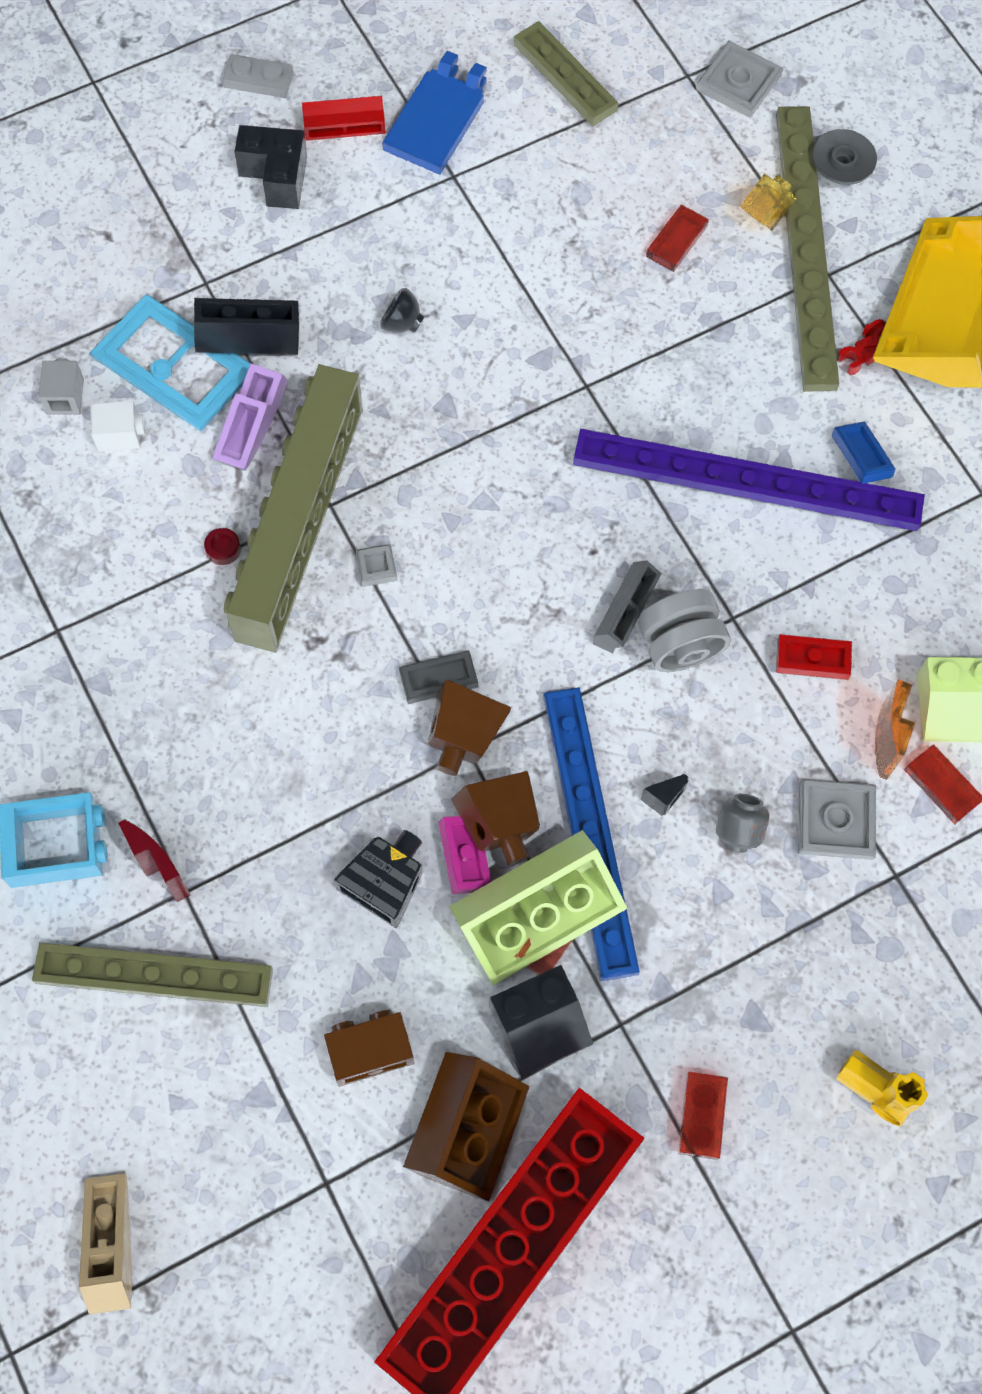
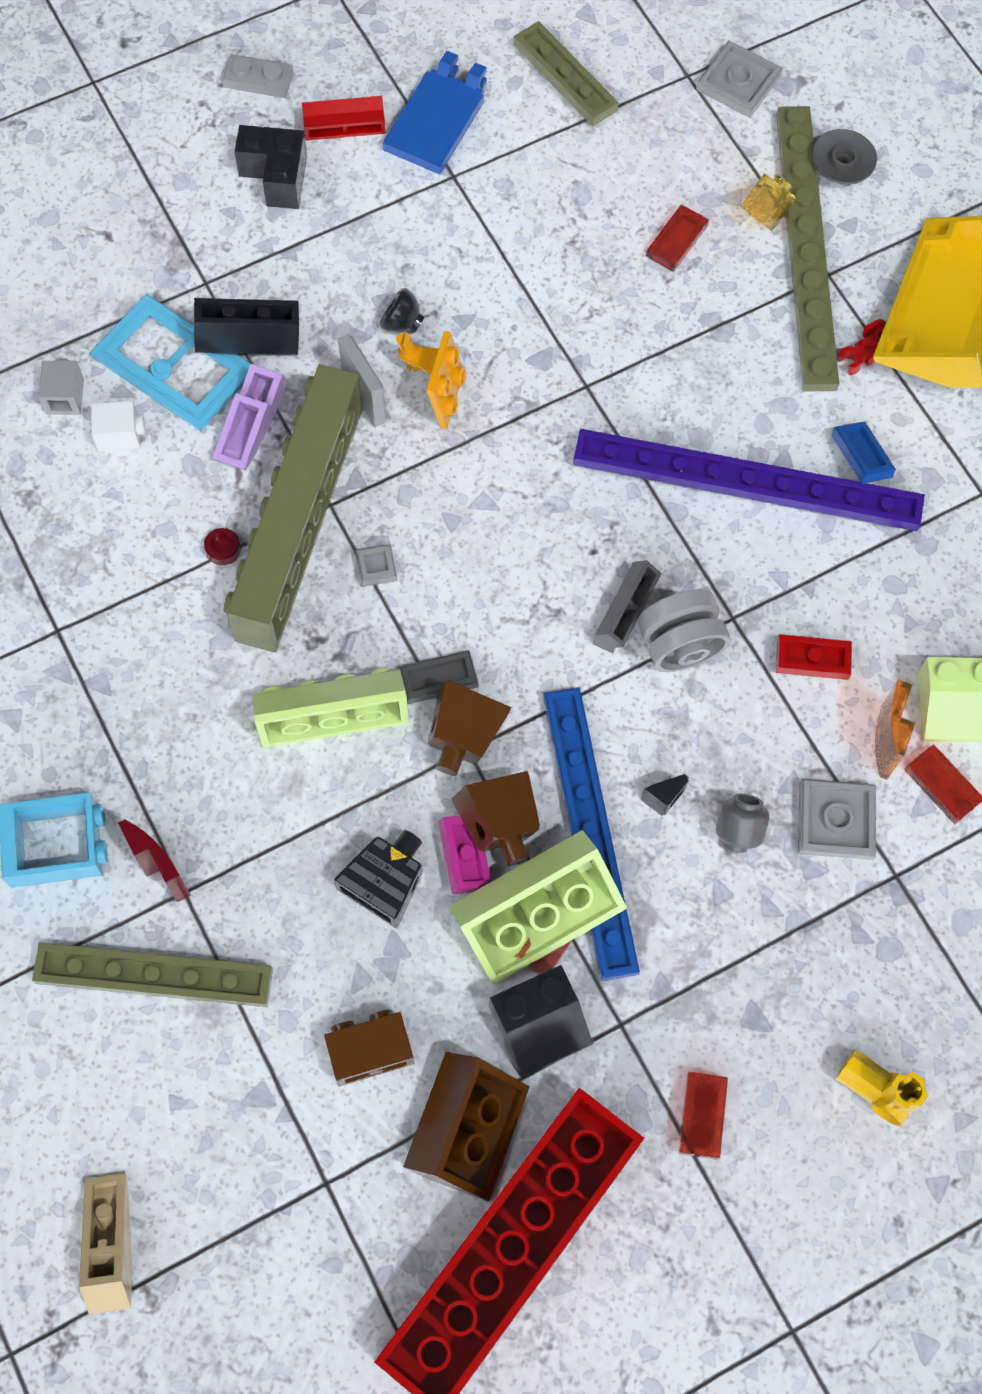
none -> yellowish green slope [253,668,409,748]
none -> light grey tile [338,334,386,428]
none -> light orange plate [396,331,466,429]

